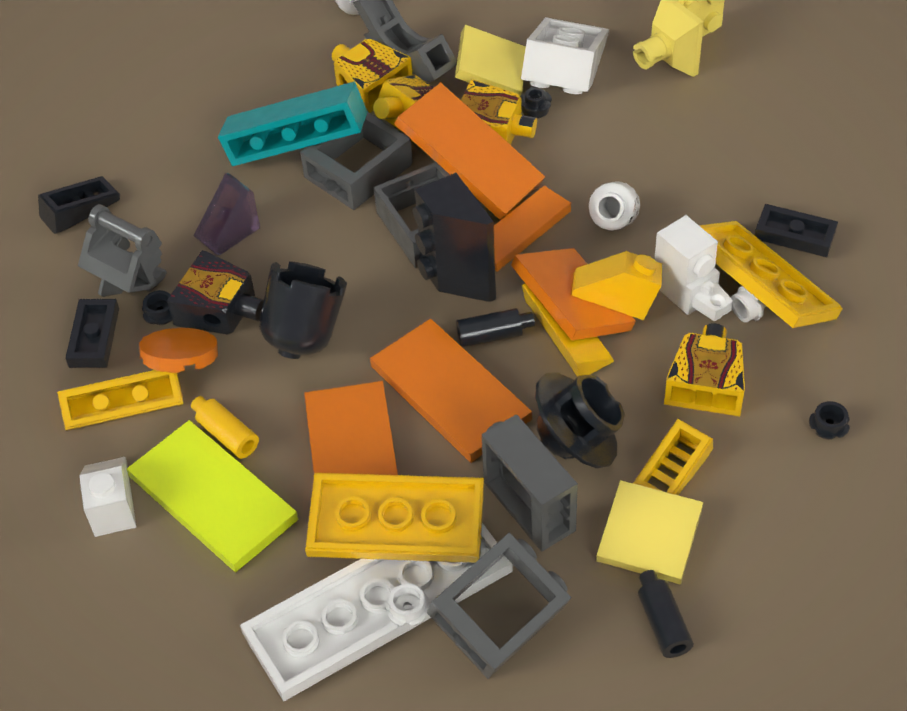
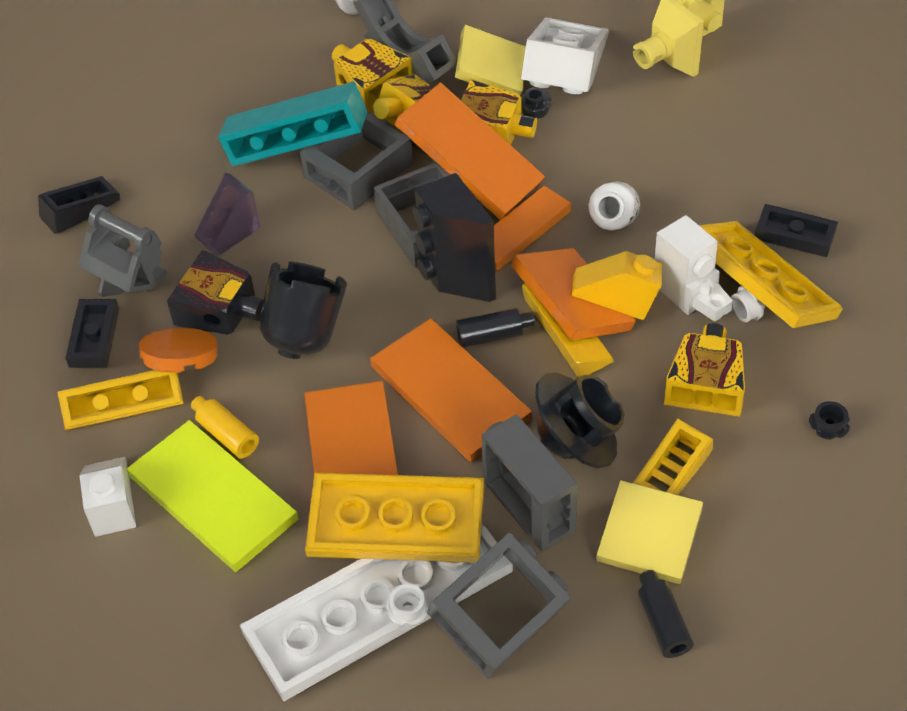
black plate [142,290,173,325] -> none

